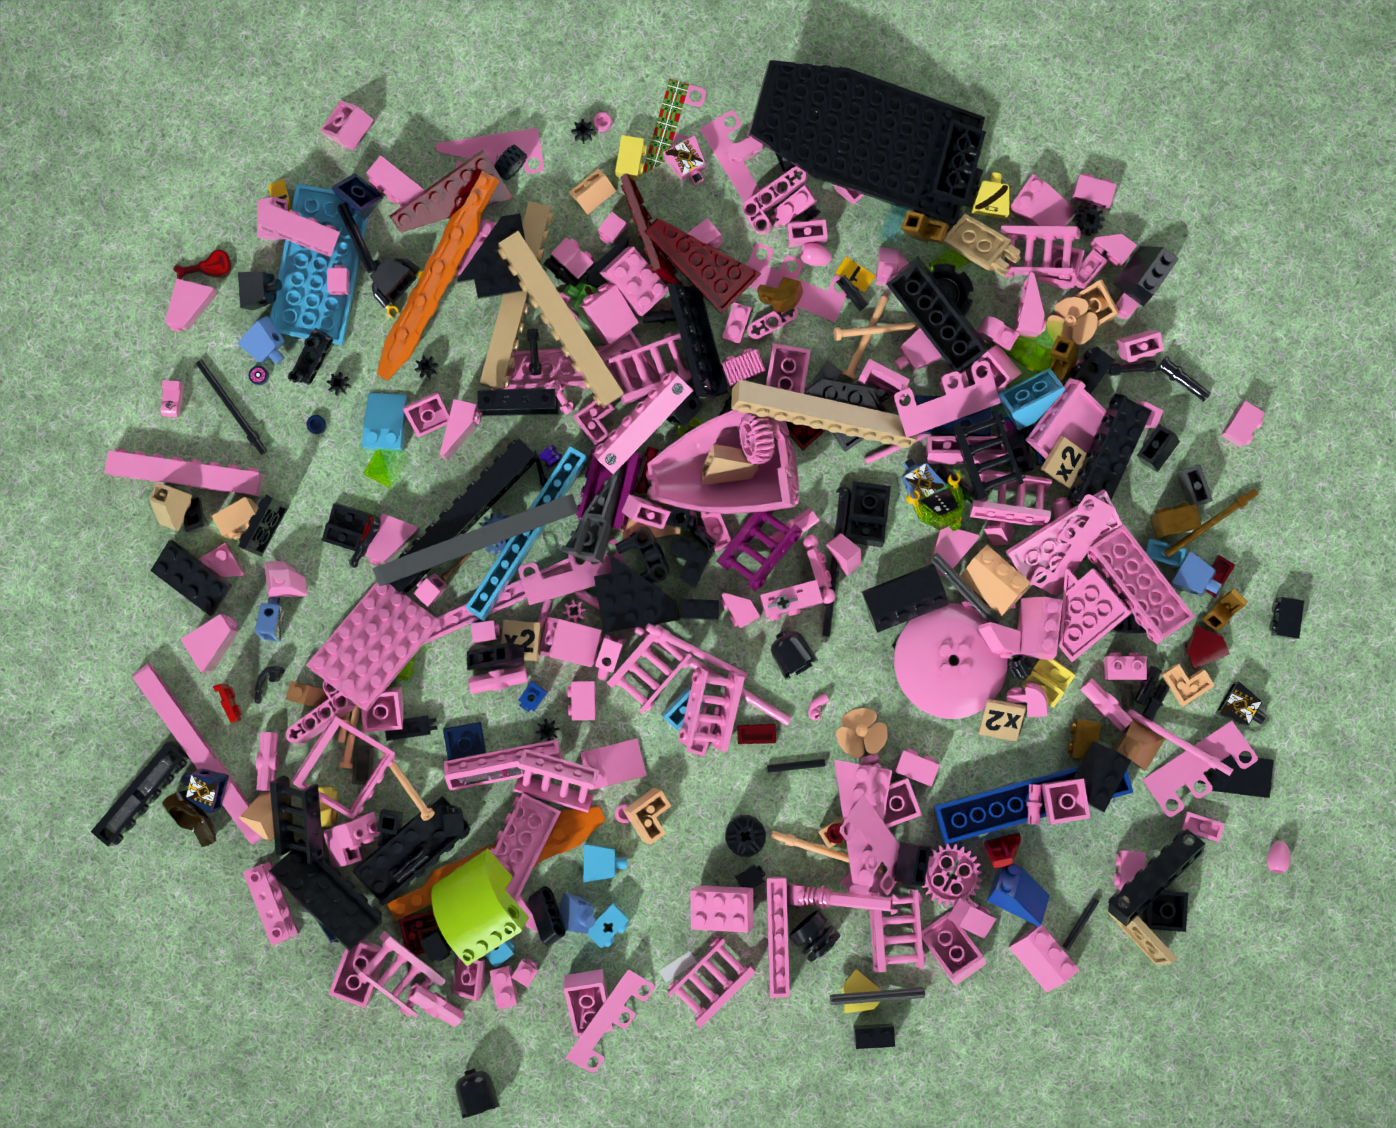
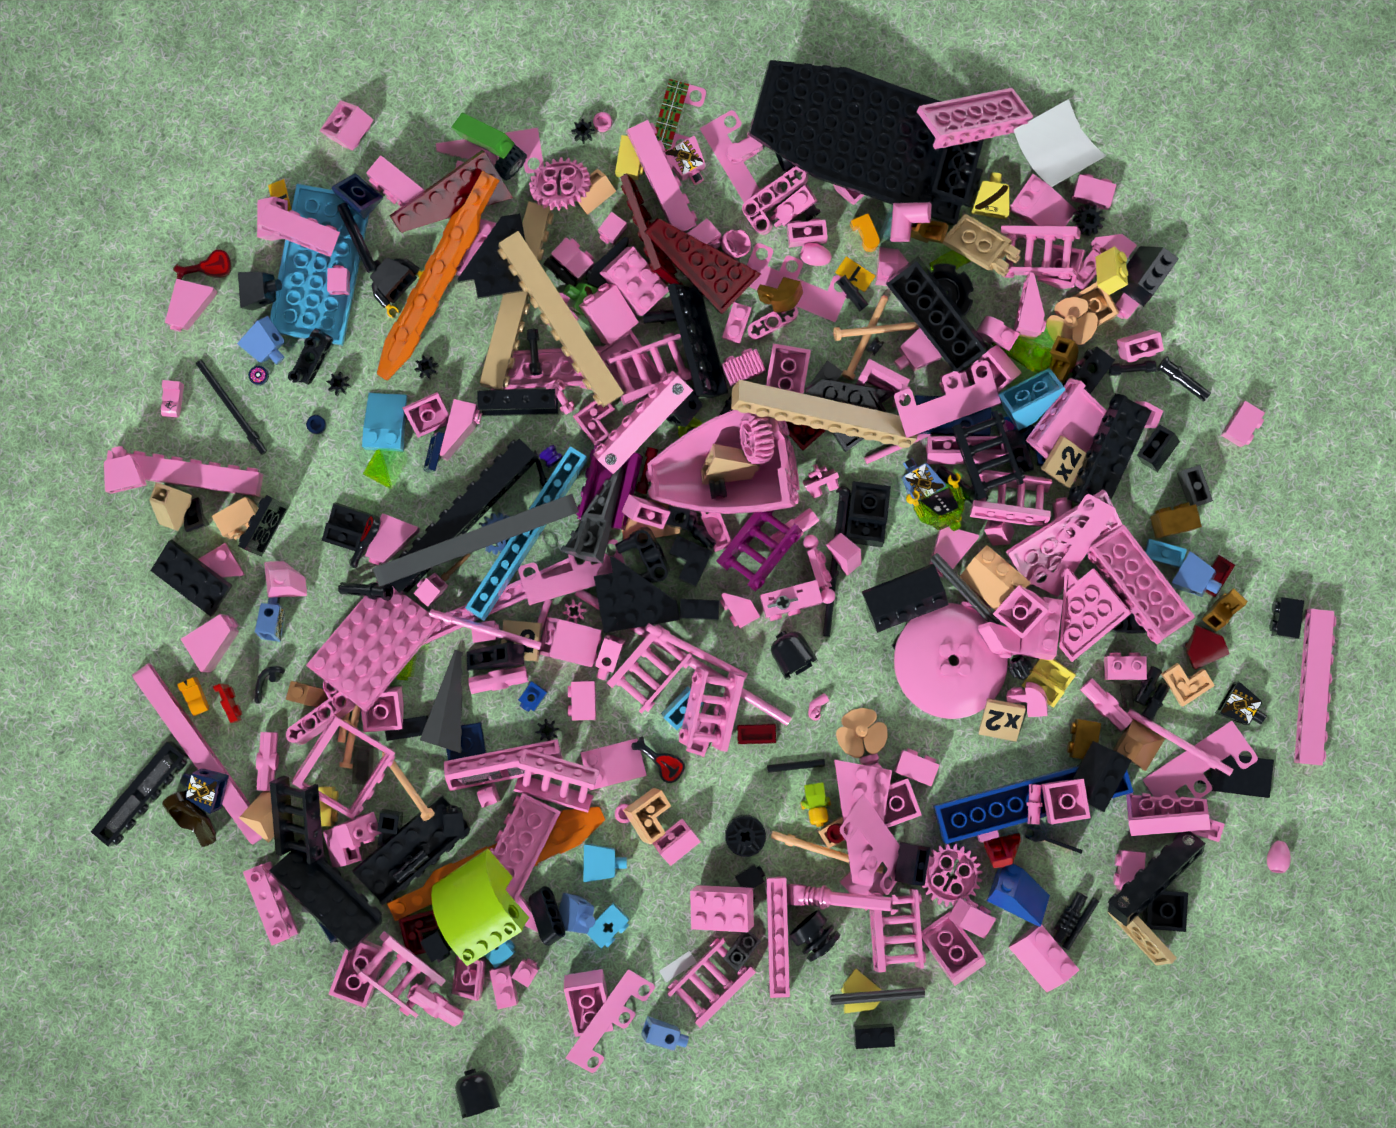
pearl gold bar [1164,488,1259,558] -> none
none -> bright pink torso [104,446,147,494]
none -> light orange leg [177,677,209,716]
none -> black pin [338,582,393,601]
none -> dark grey wedge [420,650,463,753]
none -> dark blue tile [423,432,445,473]
none -> bright pink bar [429,609,542,650]
none -> bright green brick [451,112,515,159]
none -> bright pink leg [477,783,501,808]
none -> bright pink gear [529,157,591,211]
none -> bright pink brick [626,120,698,232]
none -> black piece [631,736,685,783]
none -> medium blue torso [641,1016,689,1050]
none -> bright pink brick [652,819,701,866]
none -> black wheel [709,478,727,499]
none -> bright pink hair [721,229,751,258]
none -> dark grey slope [723,931,761,972]
none -> lime piece [801,783,831,827]
none -> bright pink hips [802,464,839,498]
none -> light orange leg [850,213,880,252]
none -> black bush [867,337,885,356]
none -> bright pink brick [890,202,932,242]
none -> bright pink bracket [917,88,1033,149]
none -> bright pink tile [977,830,999,842]
none -> bright pink slope [993,585,1049,639]
none -> white sticker [1014,99,1106,187]
none -> black flag [1025,827,1083,854]
none -> black hinge [1054,891,1088,943]
none -> light yellow brick [1095,246,1128,295]
none -> bright pink wedge [1126,793,1210,836]
none -> bright pink brick [1294,609,1336,766]

